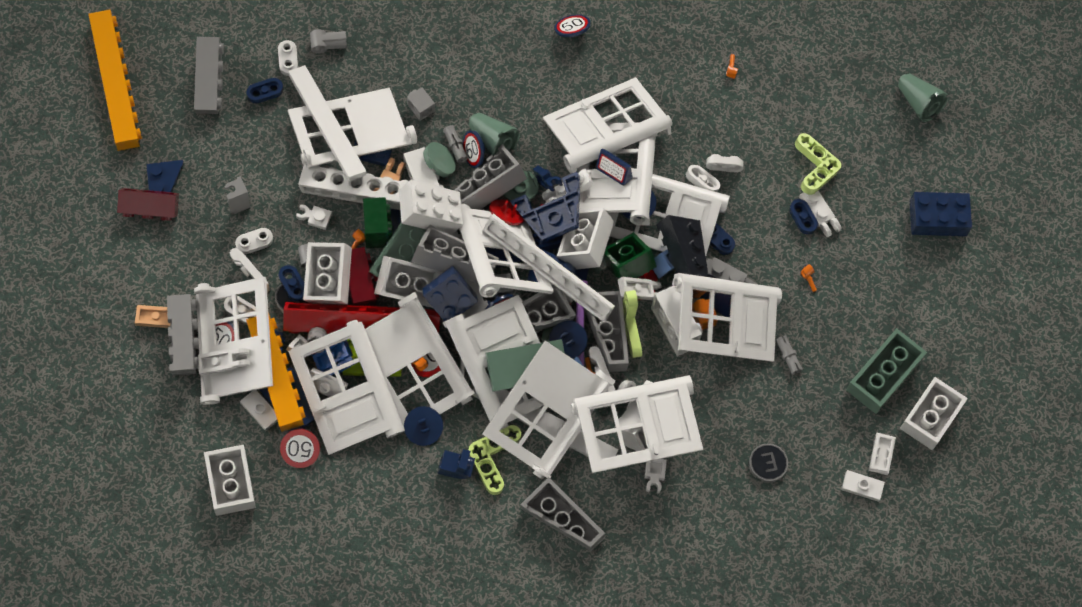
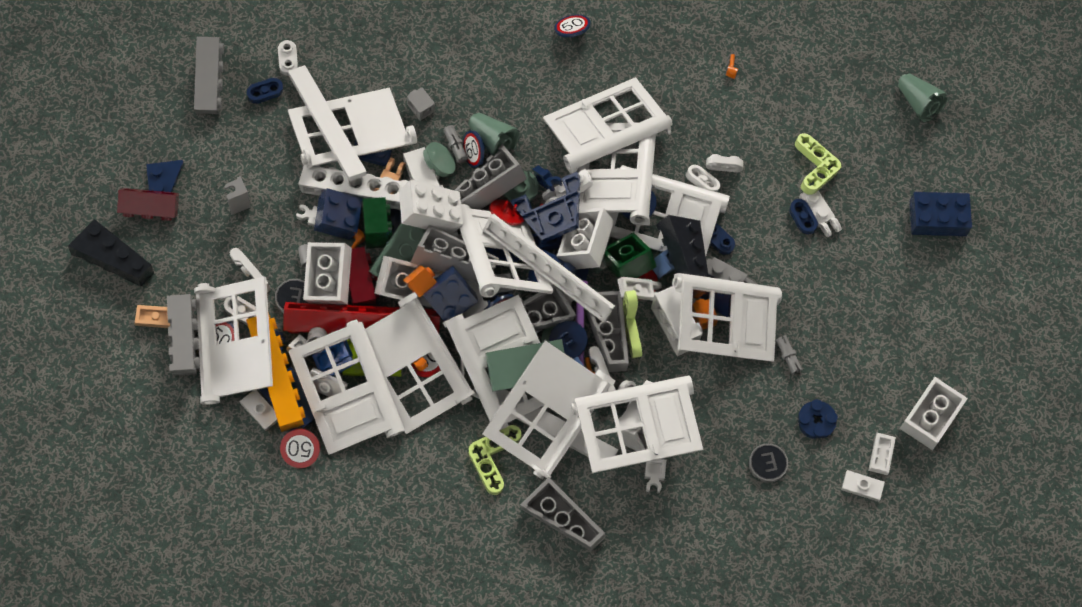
light orange brick [88,10,142,151] -> none
white hinge [198,348,250,375] -> none
white brick [204,445,256,516] -> none
white plate [235,228,273,254] -> none
dark blue plate [279,265,305,302] -> none
light grey piece [310,29,347,53] -> none
dark blue piece [404,406,443,446] -> none
dark blue brick [437,449,475,479] -> none
slope [596,148,633,186] -> none
orange hand [801,264,817,292] -> none
sand green brick [846,328,927,414] -> none
none -> black wedge [68,219,154,287]
none -> dark blue brick [314,188,362,240]
none -> orange brick [403,265,437,298]
none -> dark blue plate [798,399,838,439]

